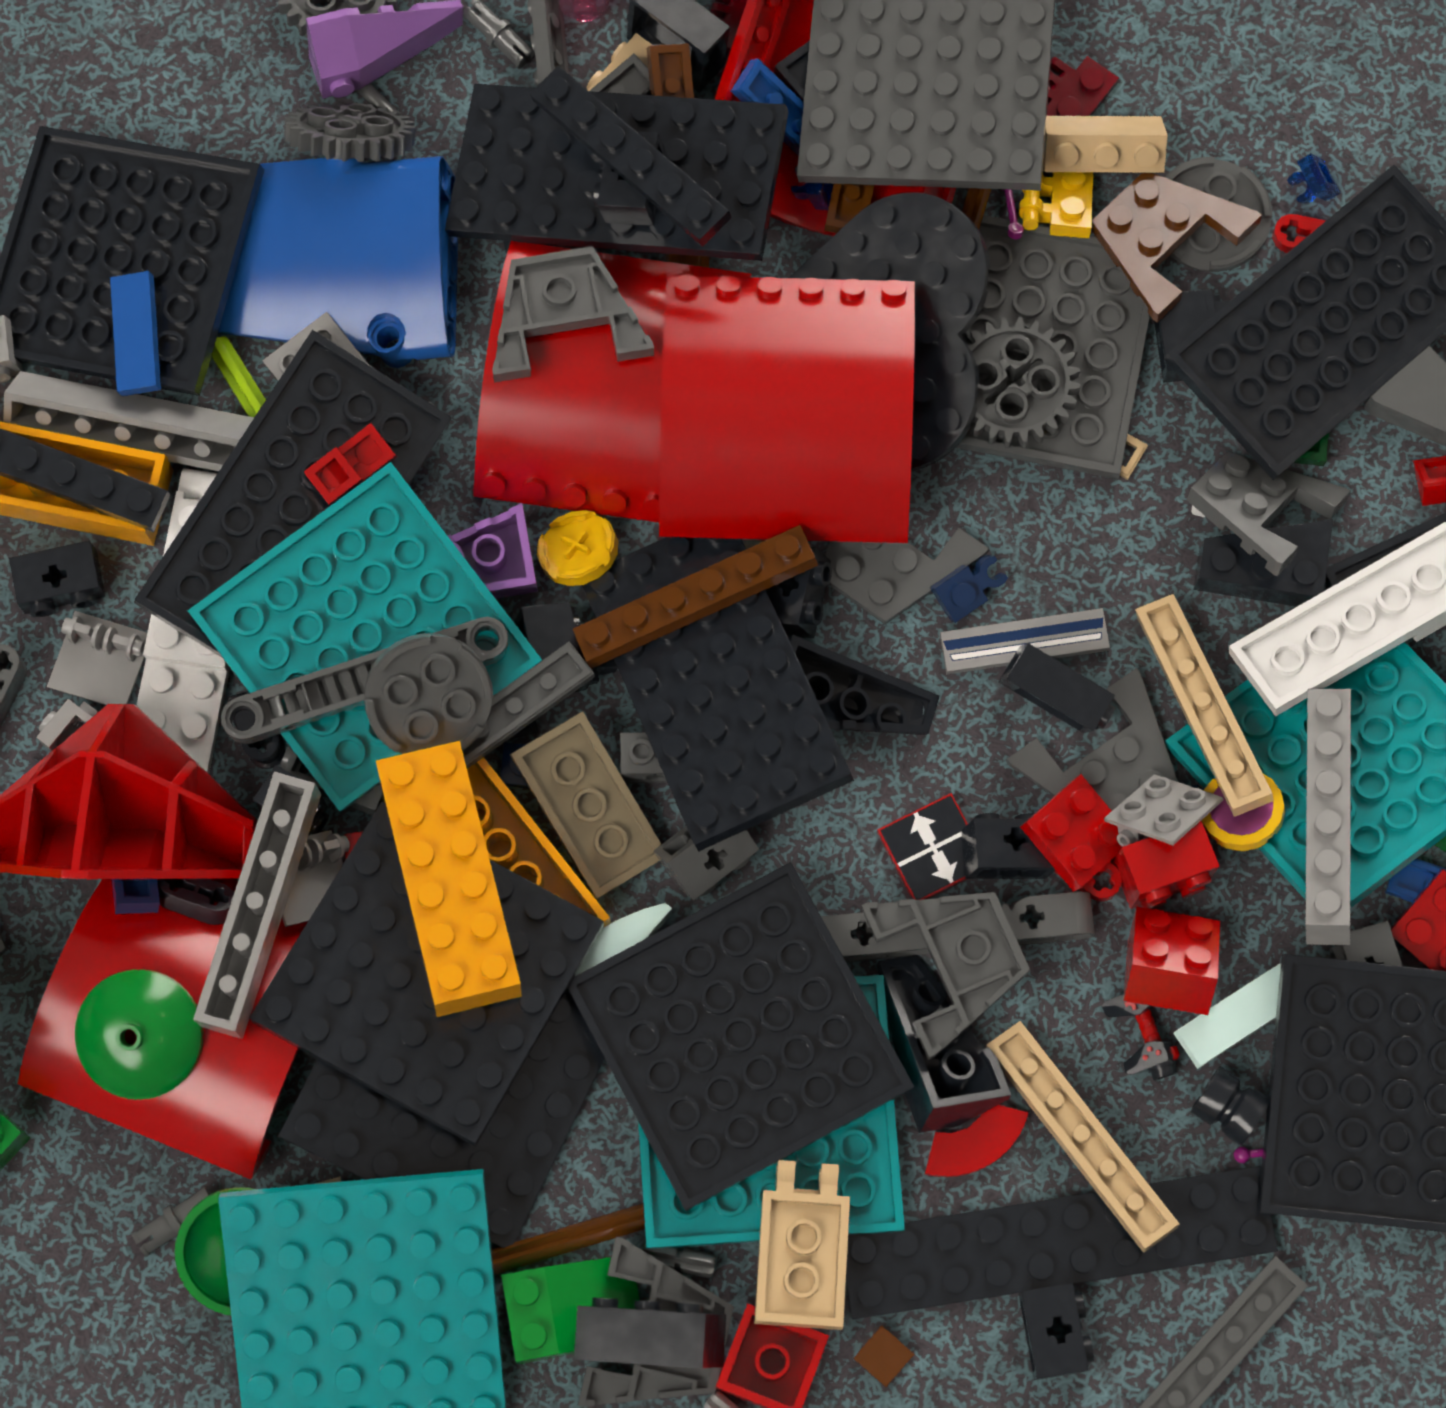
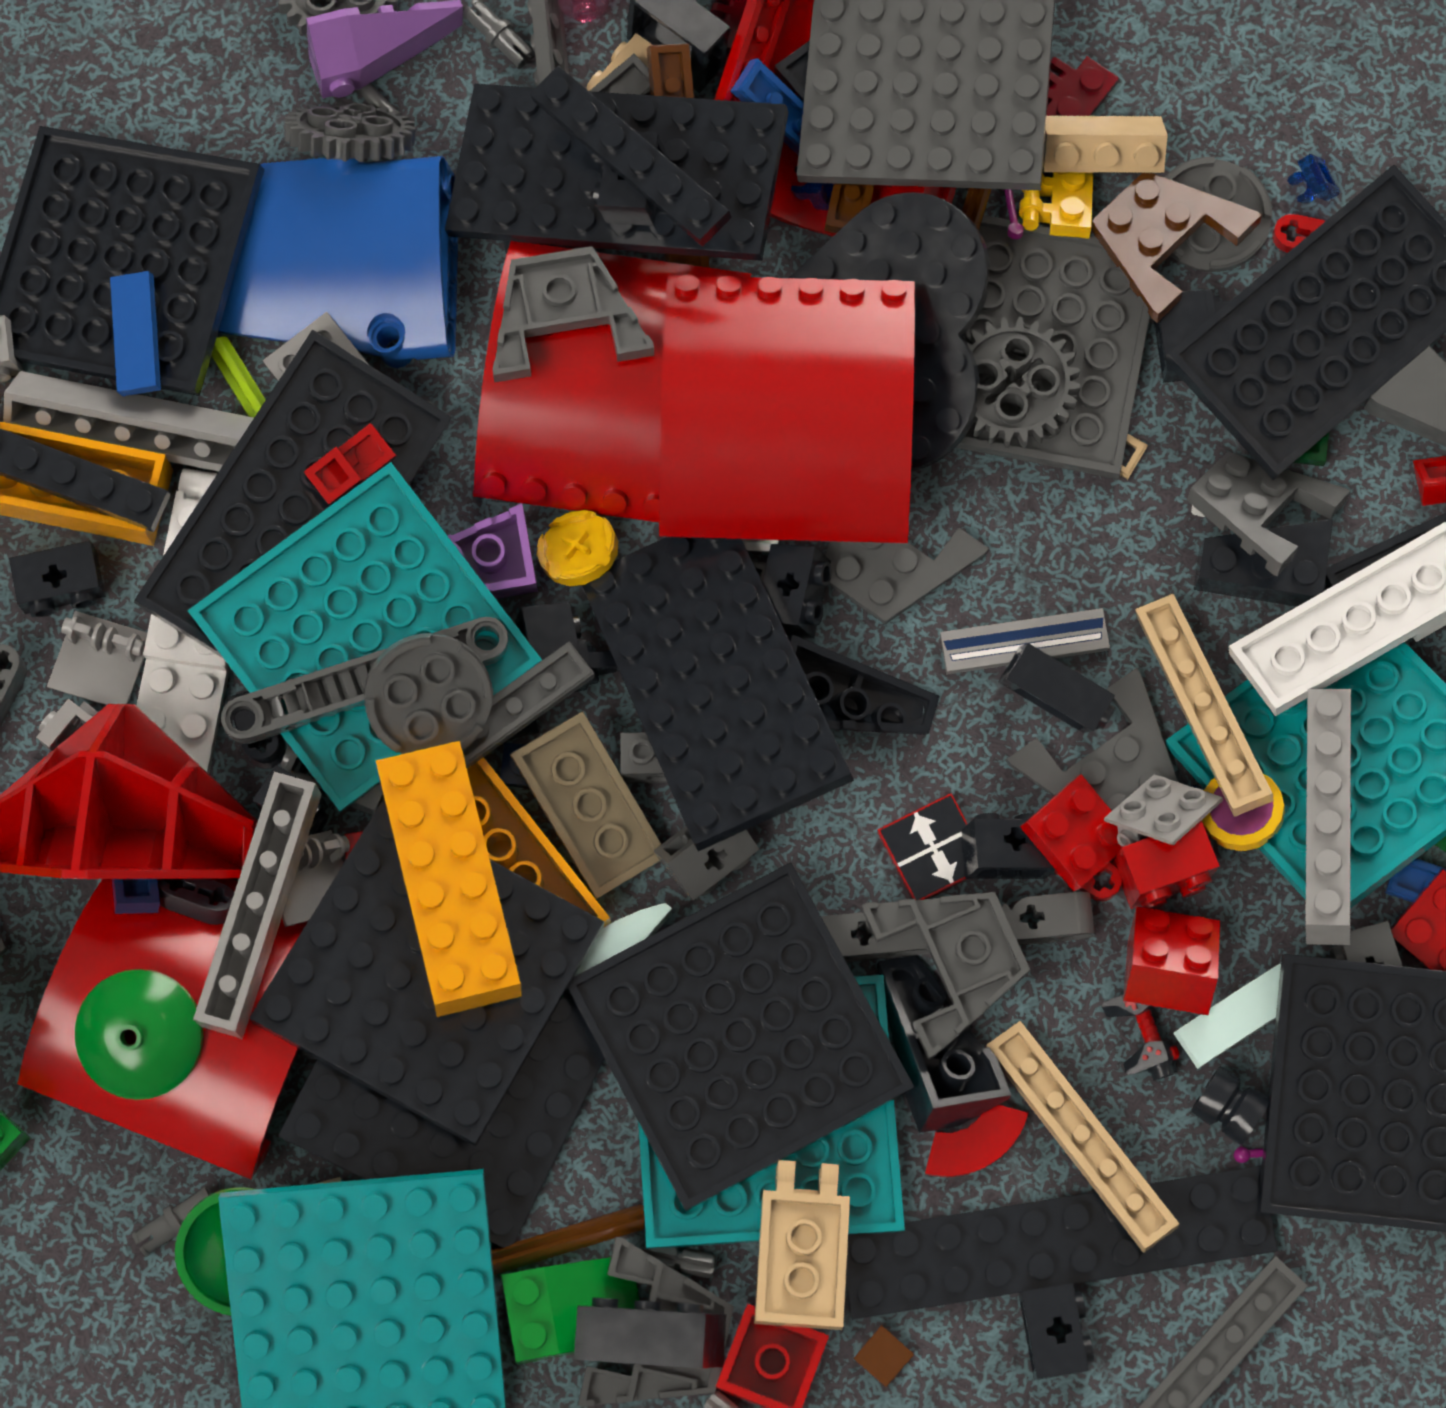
reddish brown plate [573,525,818,669] -> none
dark blue plate [930,555,1008,623] -> none

